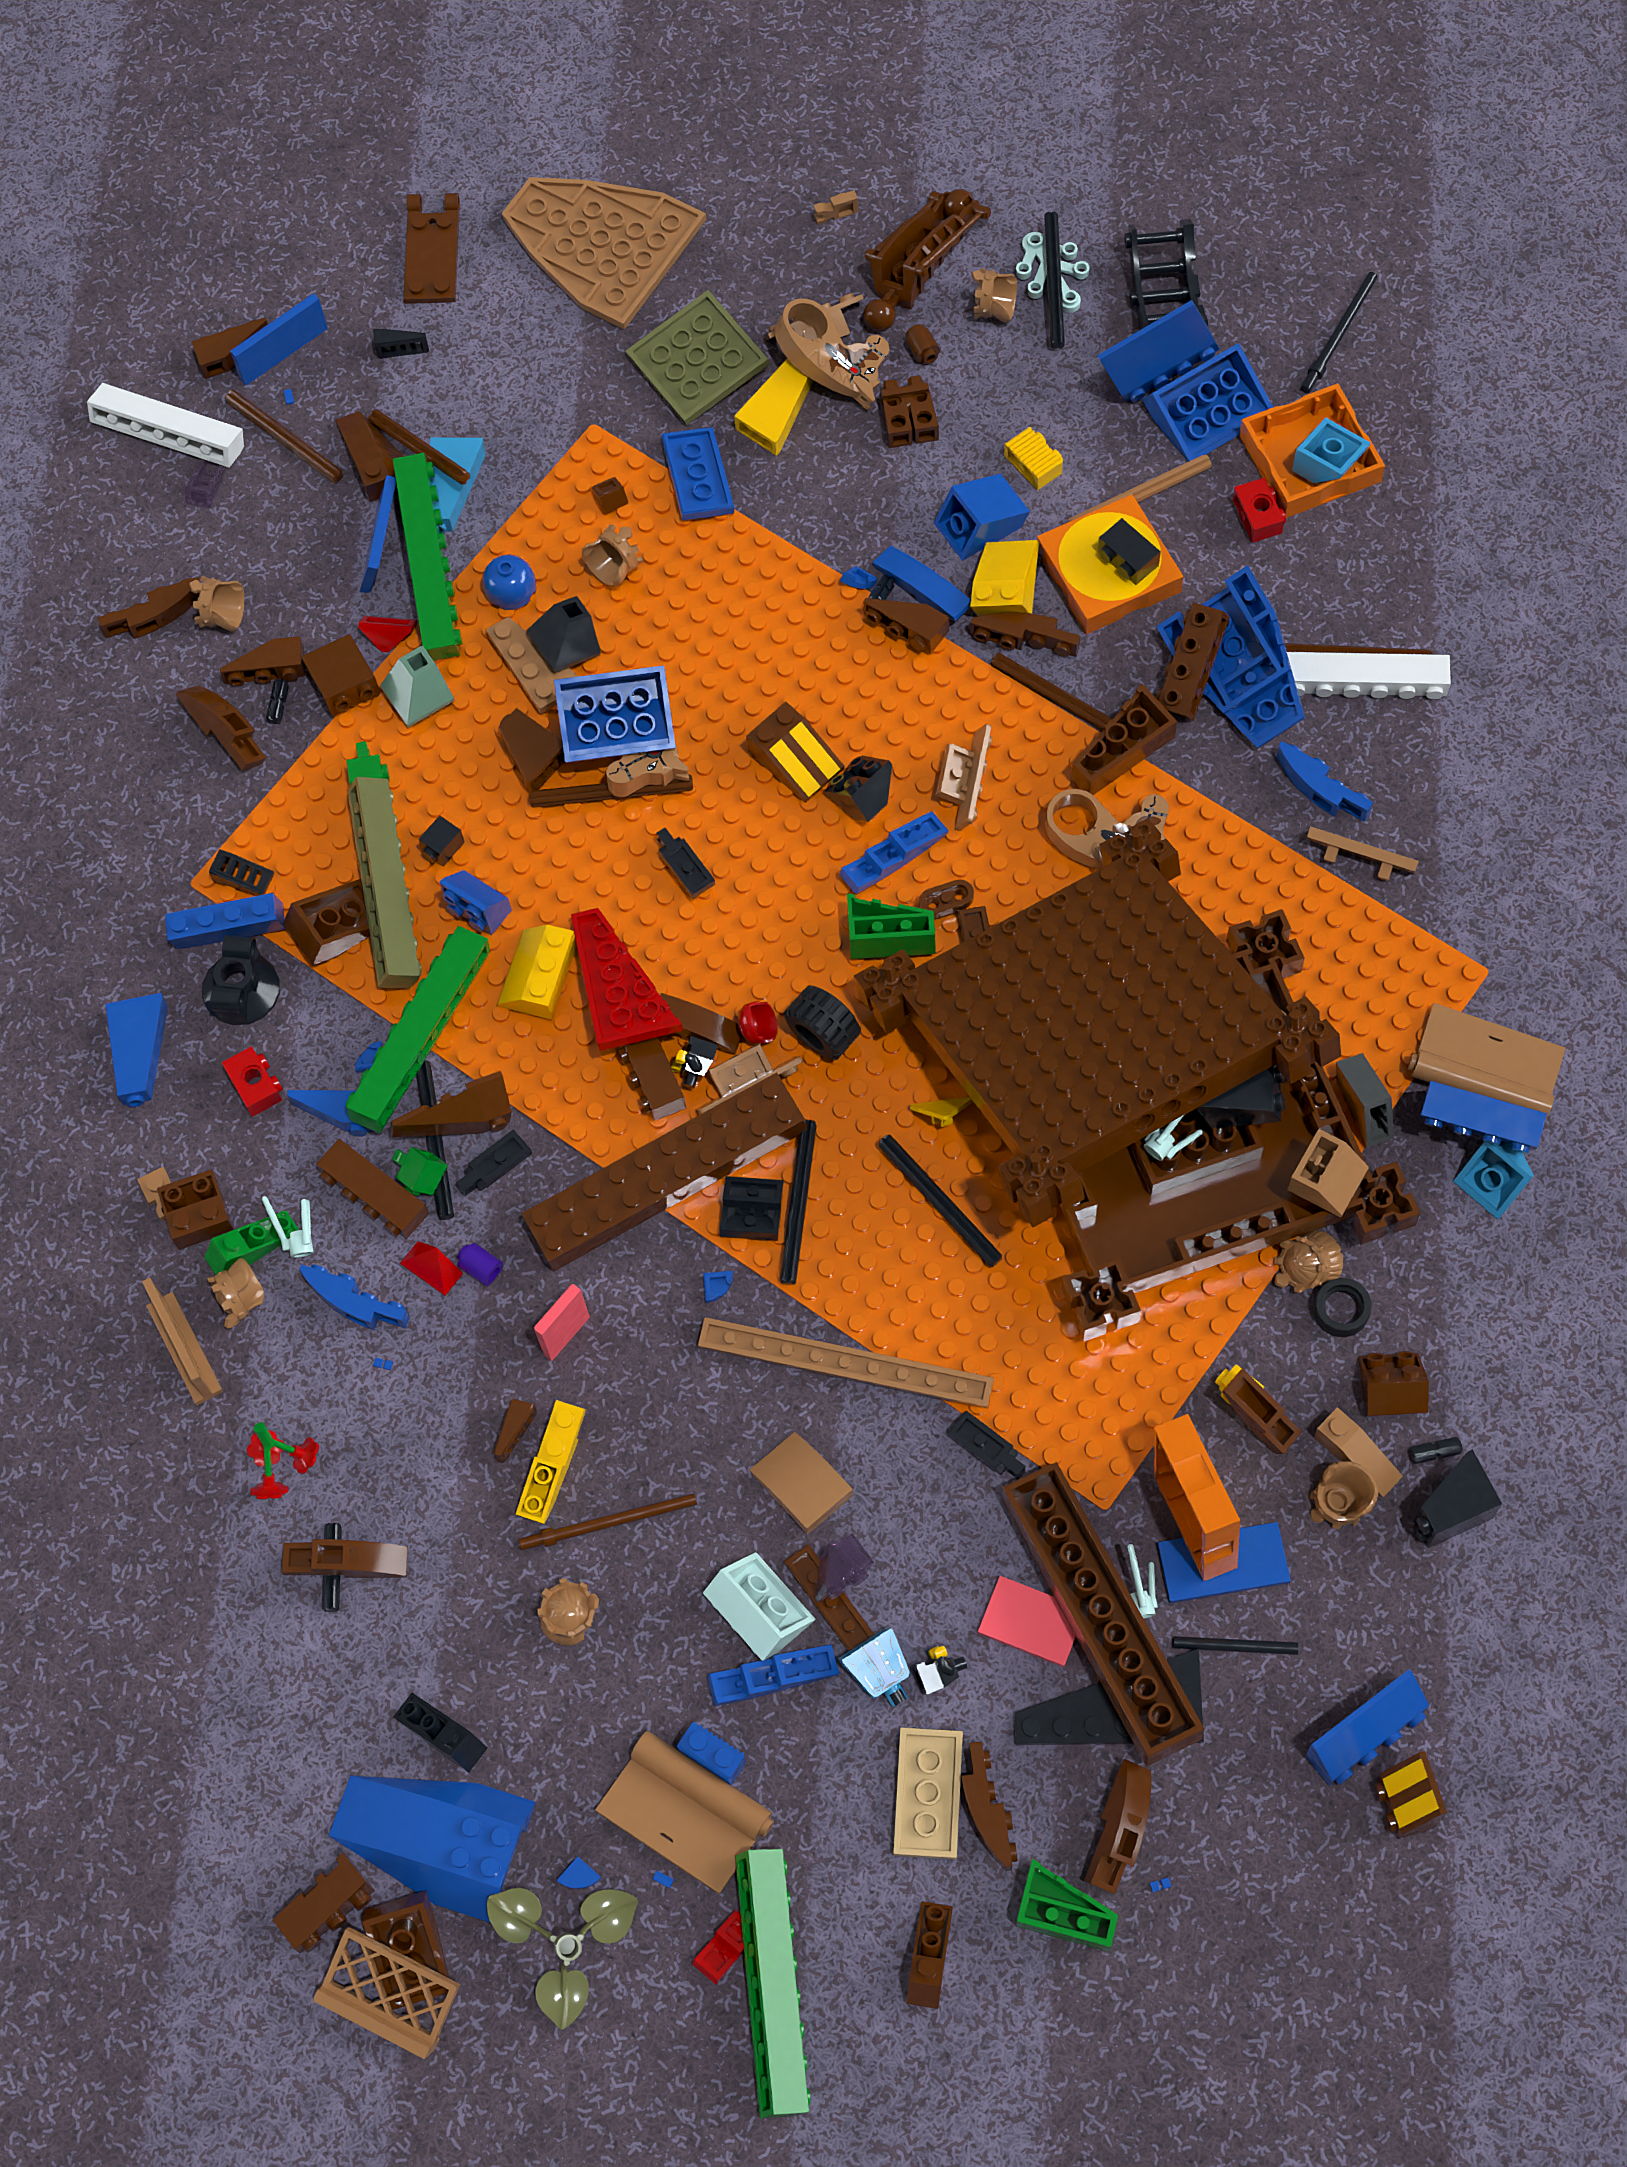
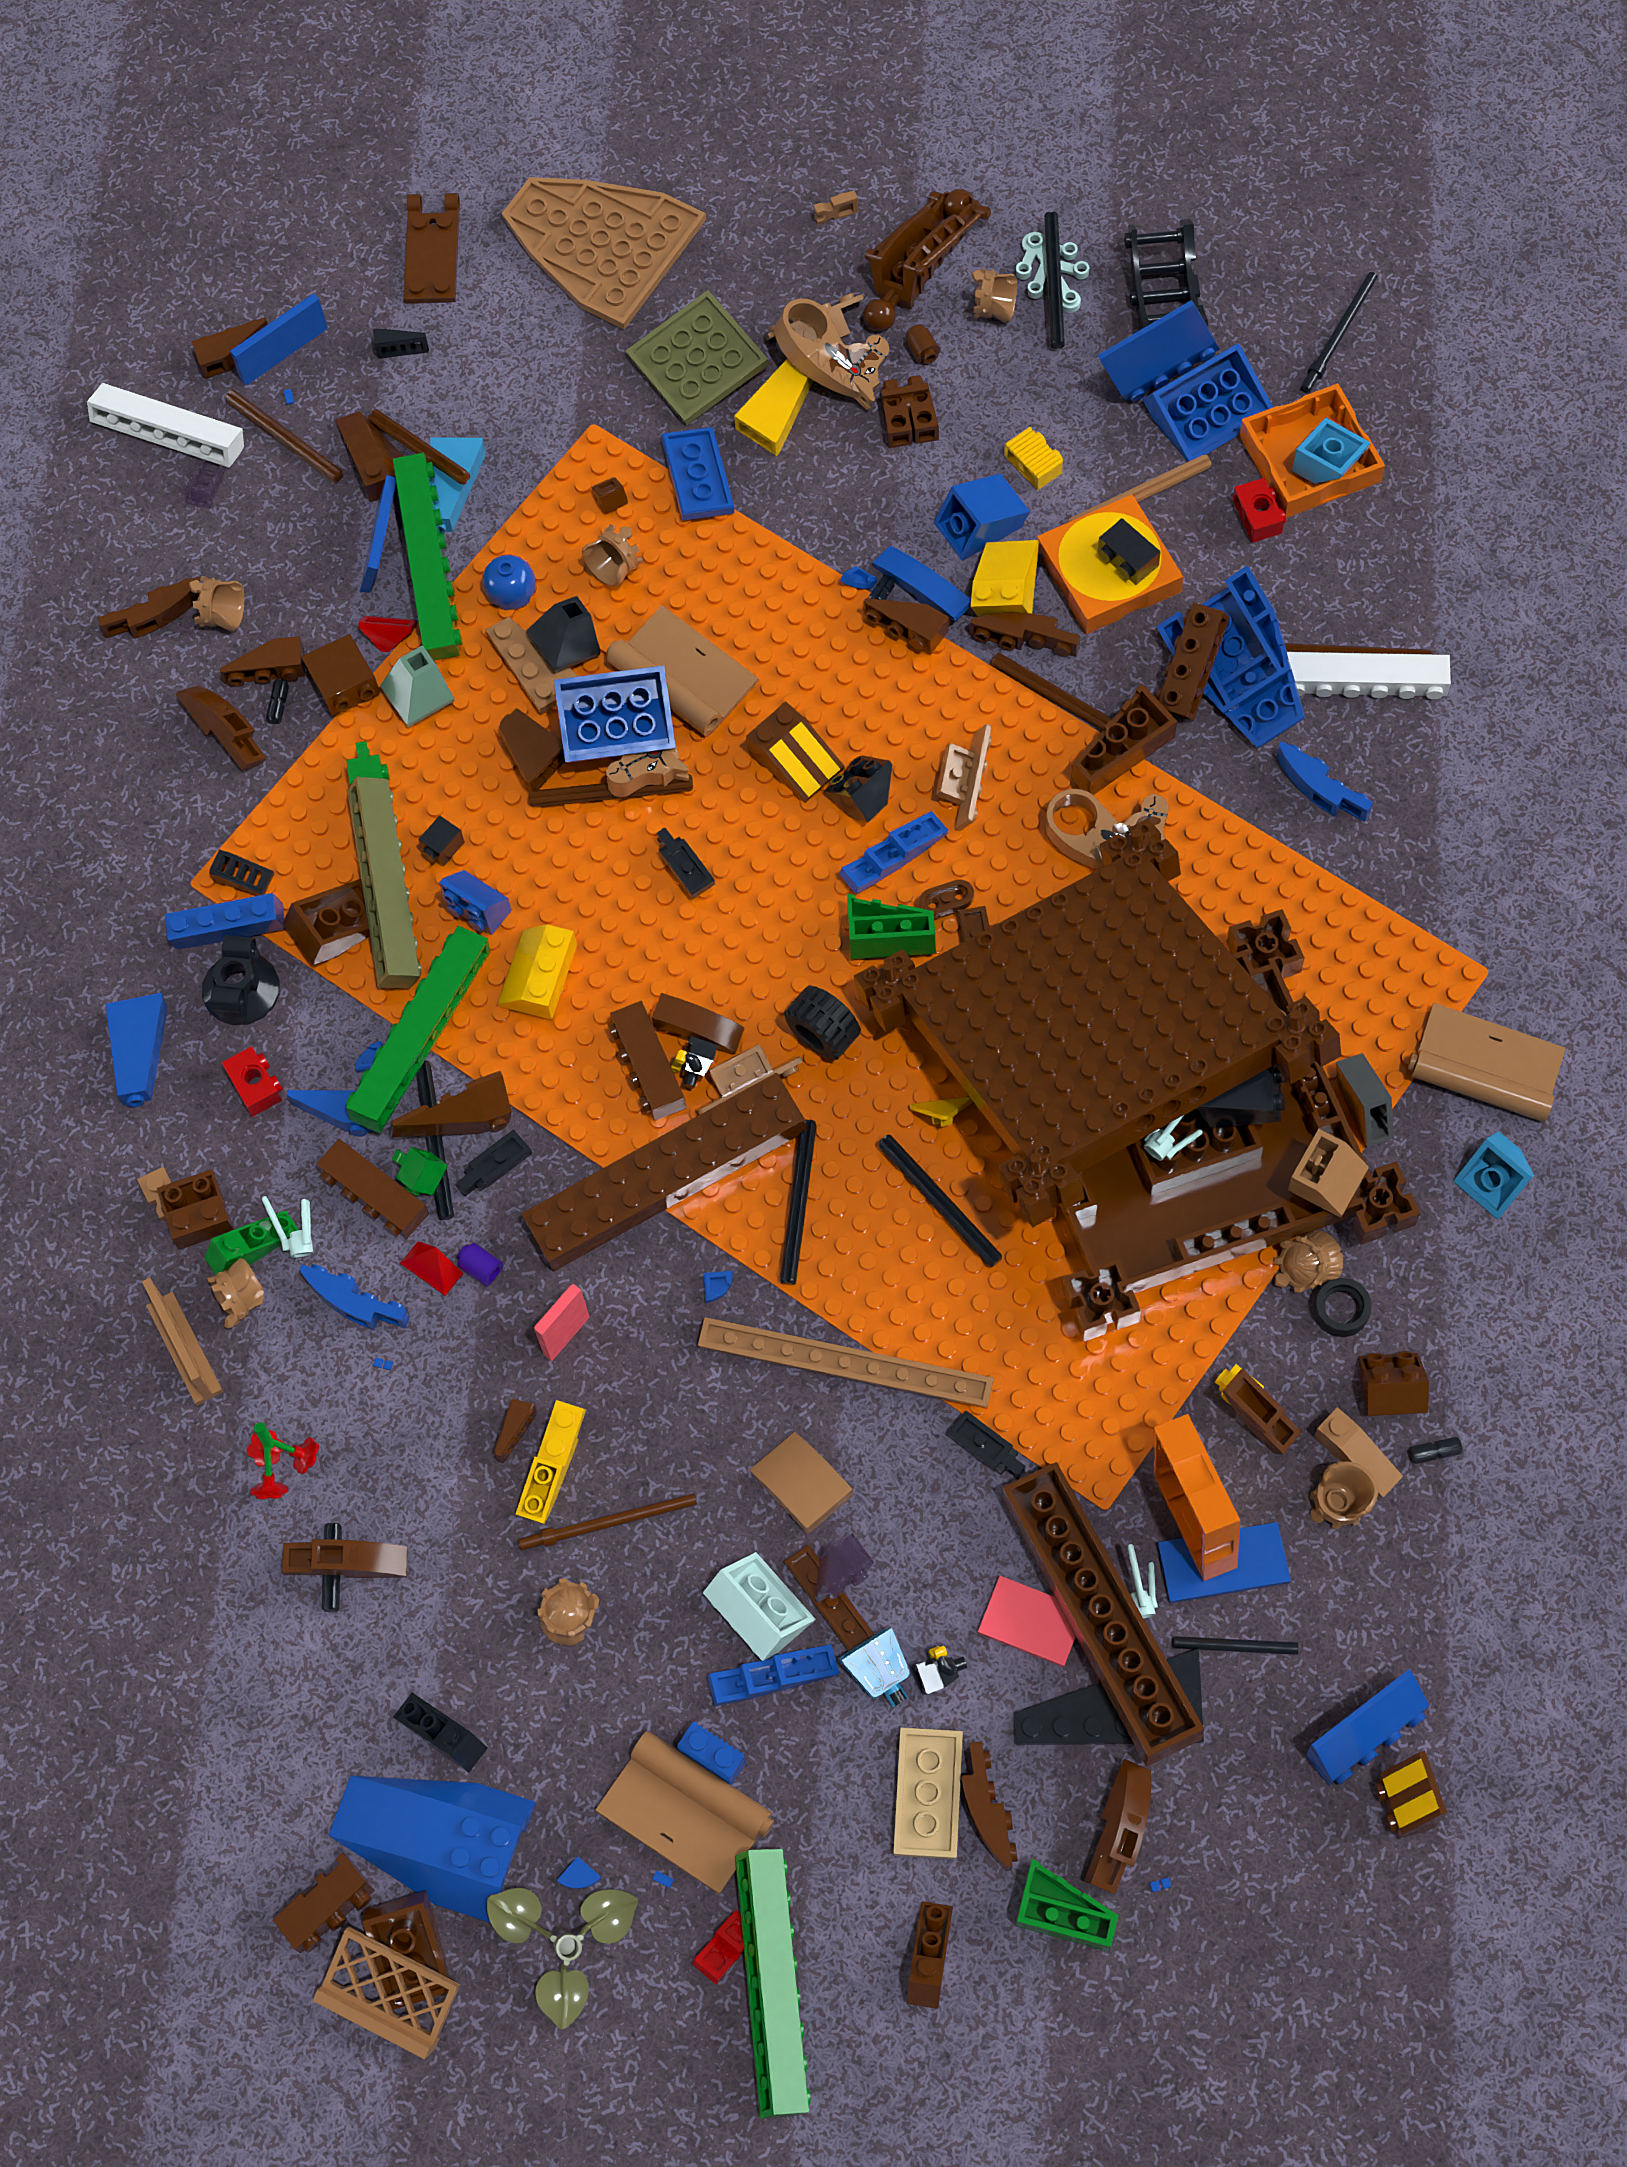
red wing [571,908,684,1051] -> none
black slope [719,1176,784,1241] -> none
red hair [738,1001,778,1044] -> none
medium nougat hinge [1307,826,1419,881] -> none
black slope [1413,1449,1502,1548] -> none
blue slope [1419,1081,1547,1153] -> none
none -> medium nougat door [606,605,759,736]

